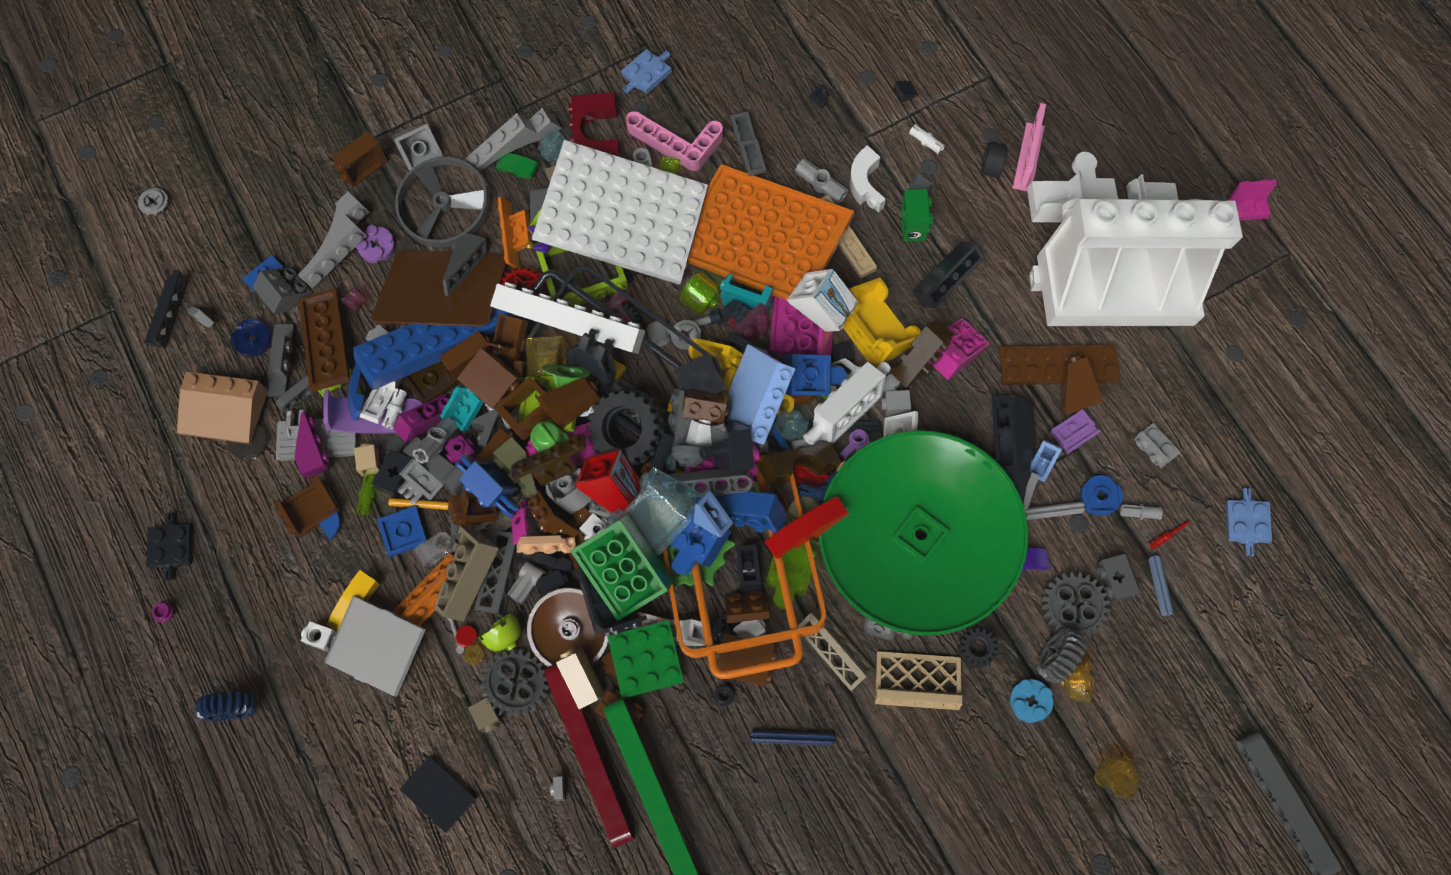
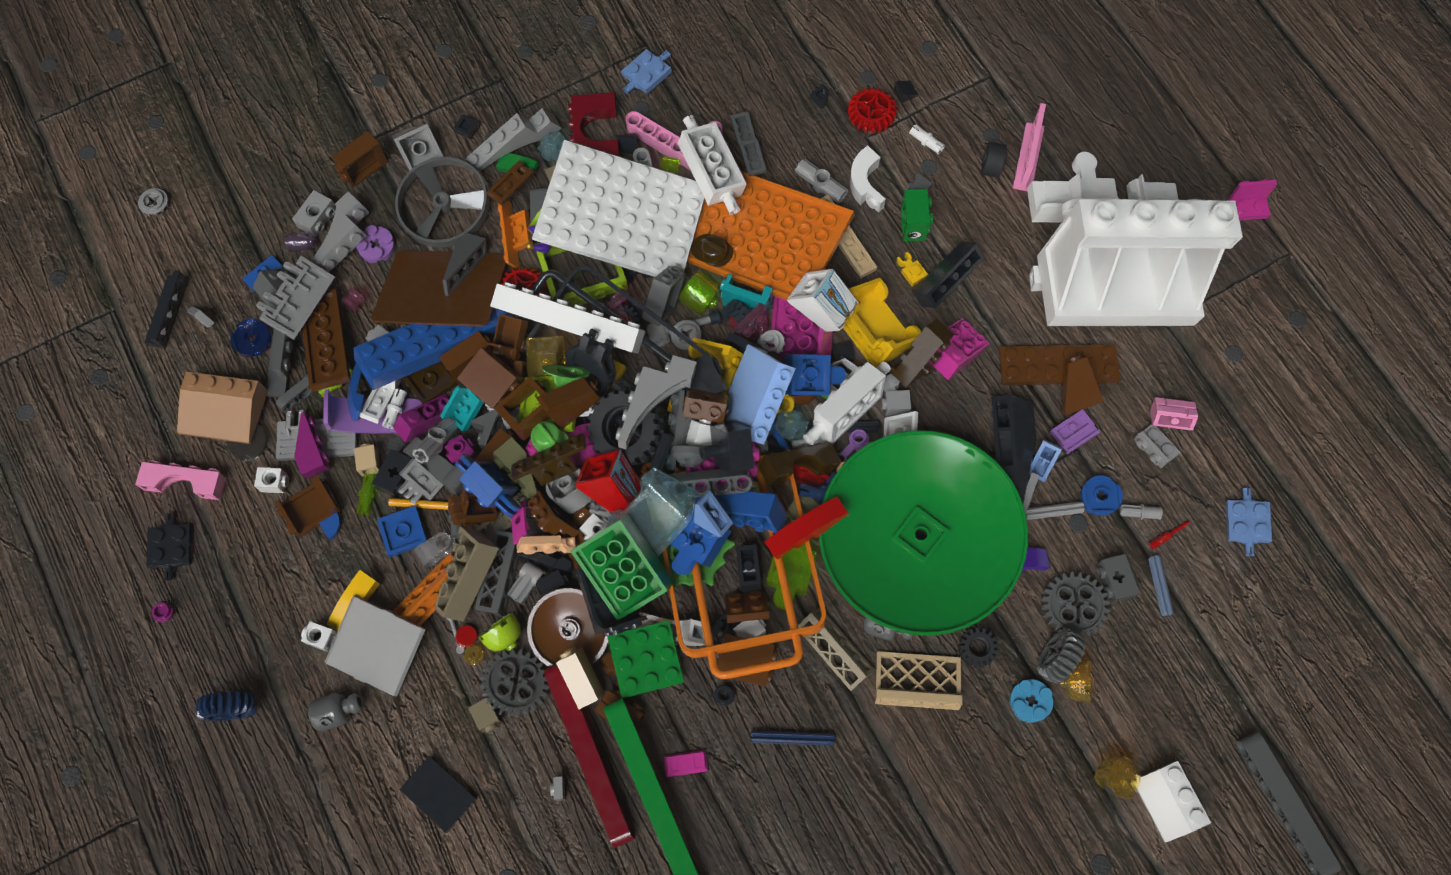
none -> bright pink arch [135,460,226,501]
none -> white brick [254,467,289,493]
none -> light grey hinge [256,256,335,340]
none -> clear purple brick [285,232,315,252]
none -> light grey brick [292,190,336,237]
none -> dark grey piece [308,693,364,732]
none -> black plate [454,114,480,139]
none -> reddish brown plate [487,160,535,206]
none -> light grey arch [616,355,697,449]
none -> black slope [617,133,638,155]
none -> dark grey window [642,266,686,326]
none -> dark pink tile [664,749,709,777]
none -> white brick [678,115,747,215]
none -> dark brown piece [690,234,733,267]
none -> white gear [757,330,786,354]
none -> red gear [847,87,897,135]
none -> yellow plate [896,252,928,287]
none -> white slope [1133,761,1211,842]
none -> bright pink brick [1150,397,1198,430]

